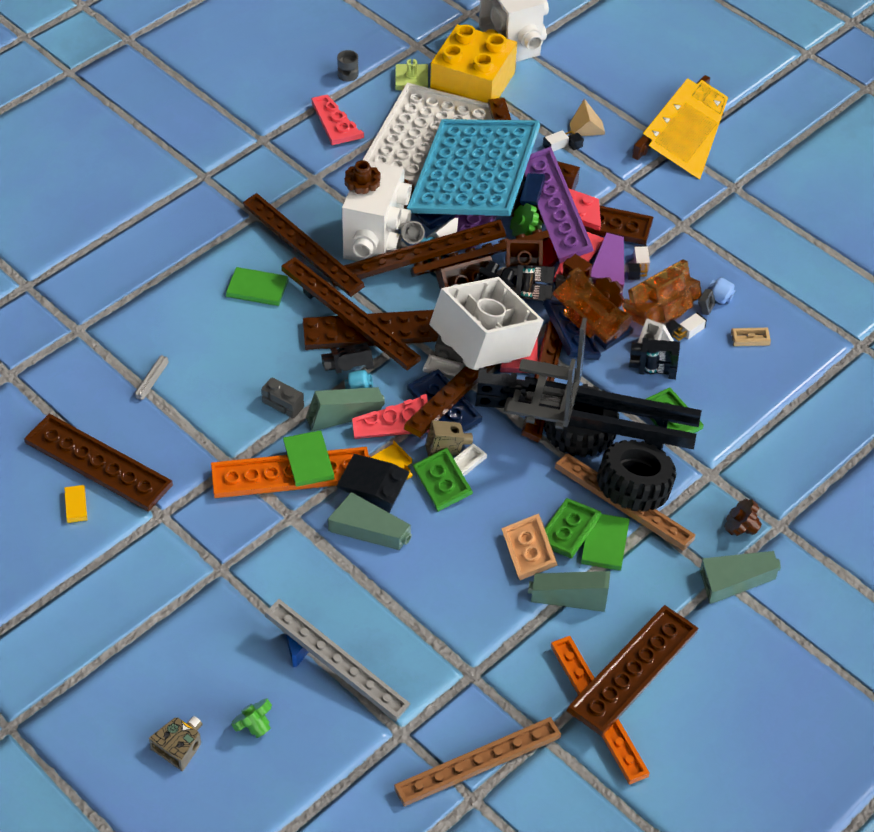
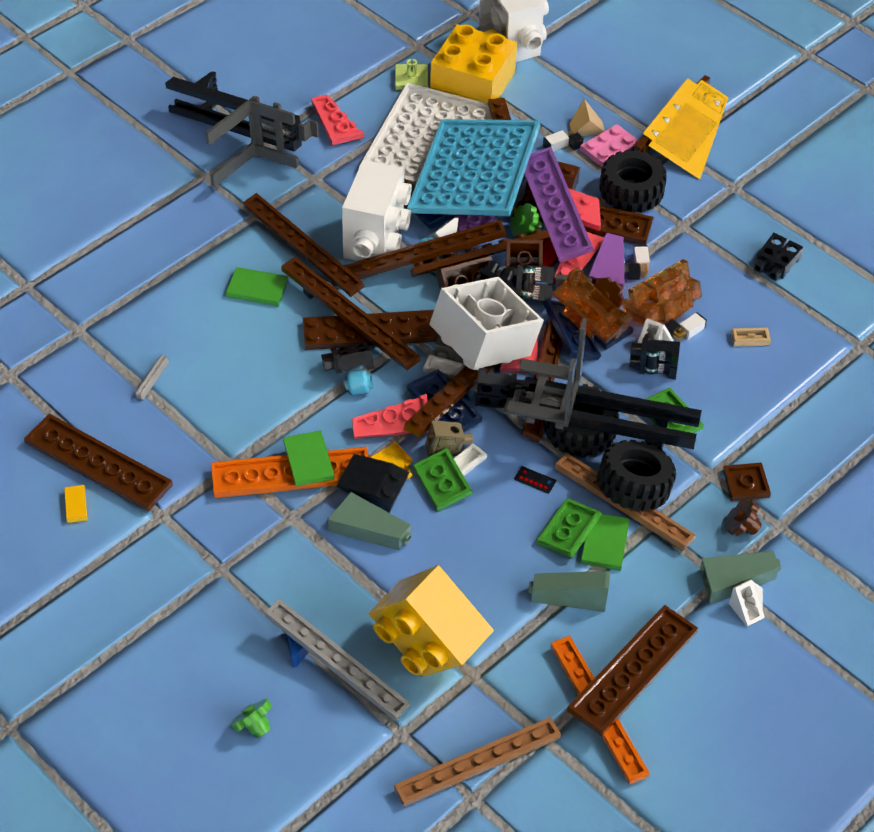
dark tan torso [149,716,203,771] -> none
dark grey brick [261,377,304,418] -> none
sand green slope [306,387,385,431] -> none
dark grey wheel [337,50,359,81] -> none
reddish brown plant [344,160,381,194] -> none
light grey wheel [401,221,425,244] -> none
light nougat plate [501,513,558,580] -> none
dark blue tile [520,173,545,206] -> none
reddish brown brick [563,254,592,286] -> none
dark grey plate [698,289,715,315] -> none
light blue head [708,277,736,304] -> none
none -> piece [165,71,319,187]
none -> yellow brick [368,565,494,677]
none -> black sticker [513,466,557,494]
none -> bright pink plate [580,124,639,167]
none -> black tyre [599,150,667,213]
none -> reddish brown tile [723,462,771,501]
none -> white slope [729,580,765,626]
none -> black hips [754,232,803,281]

